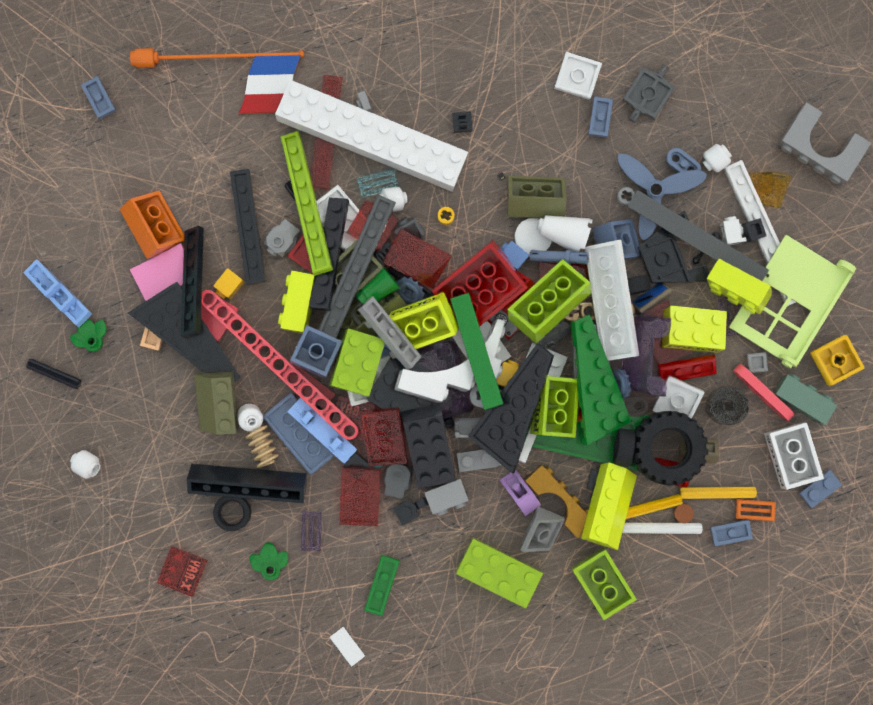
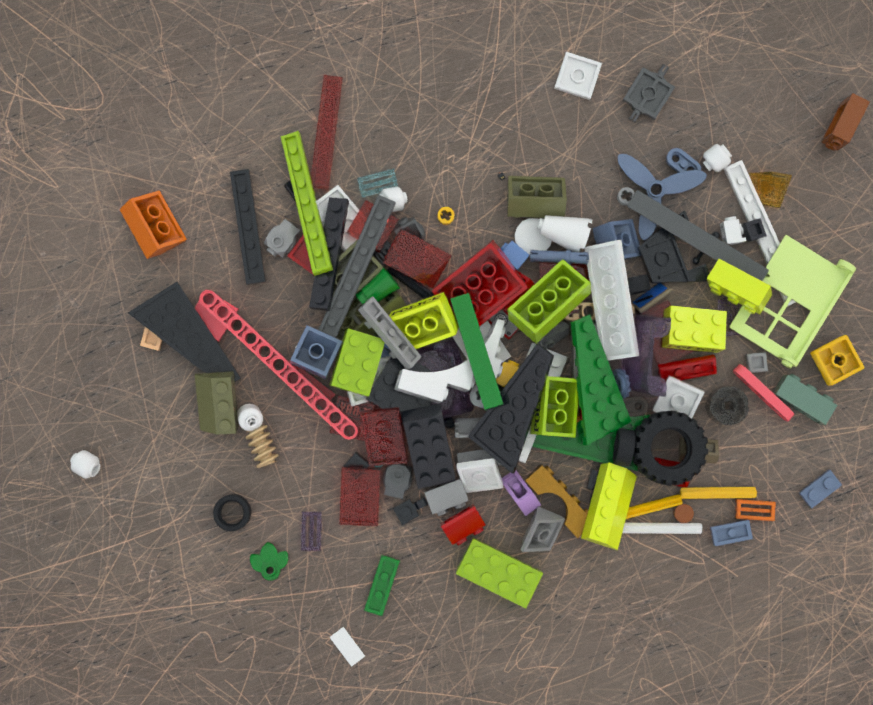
light blue slope [23,259,92,327] -> none
black axle [26,359,81,389] -> none
green plate [70,319,107,352] -> none
sand blue plate [81,76,116,119] -> none
flag [130,48,304,114] -> none
bright pink tile [130,243,184,301] -> none
clear red tile [157,546,208,597] -> none
black plate [181,225,204,339] -> none
black brick [187,464,307,503] -> none
yellow brick [213,268,245,299] -> none
sand blue tile [263,392,335,476] -> none
white brick [275,80,468,192] -> none
neon yellow brick [278,271,315,334] -> none
light blue hinge [288,398,358,464] -> none
light grey plate [356,91,372,113] -> none
sand blue gear [396,277,424,304] -> none
black tile [452,111,473,133] -> none
lime brick [570,547,637,620] -> none
sand blue plate [588,96,613,138] -> none
white brick [764,423,824,490] -> none
light grey arch [777,102,871,185] -> none
none -> red slope [440,504,486,545]
none -> white tile [457,458,503,493]
none -> dark orange window [821,93,870,151]

